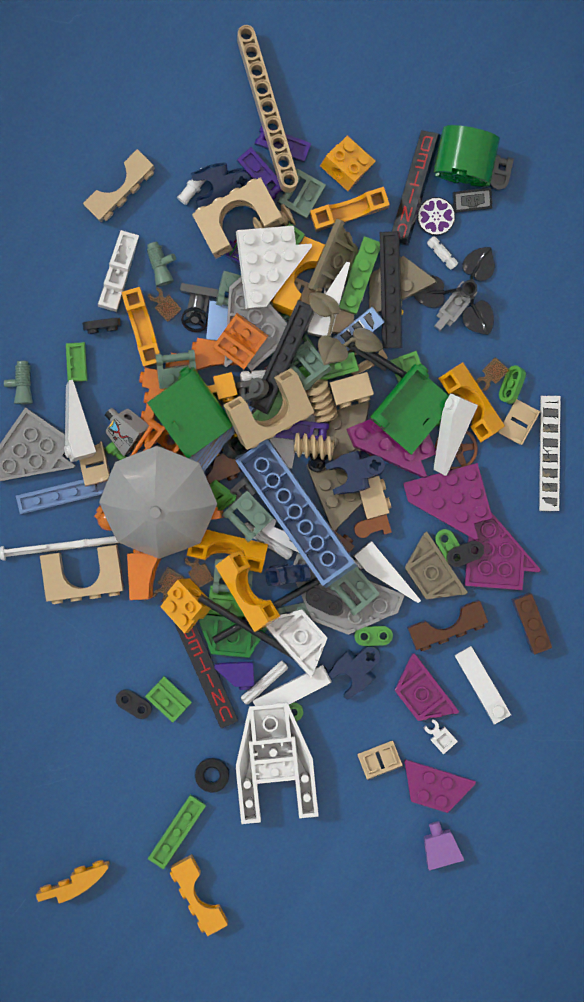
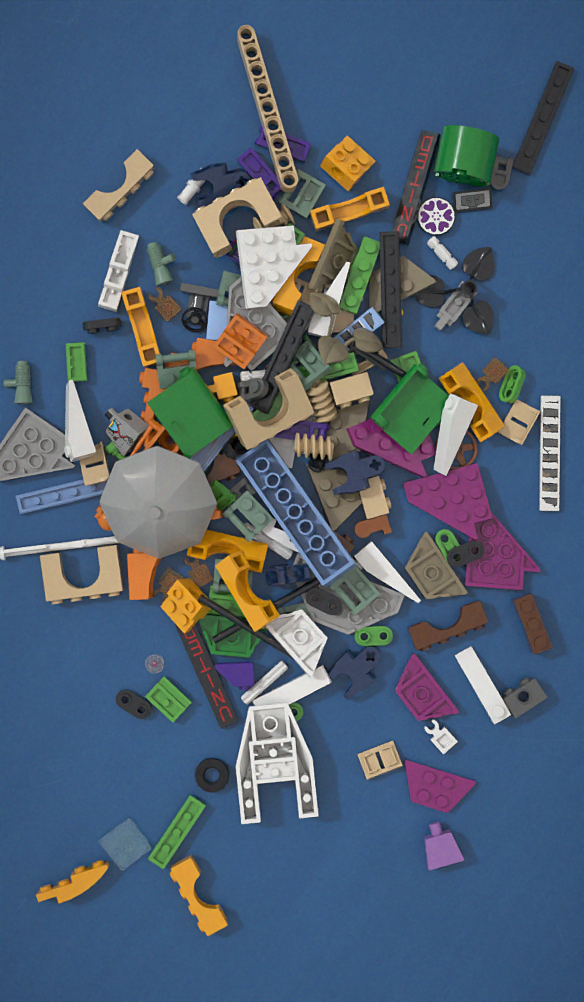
none -> clear light blue plate [99,817,152,872]
none -> clear tile [145,654,165,674]
none -> dark grey brick [501,676,548,719]
none -> black tile [512,61,574,175]

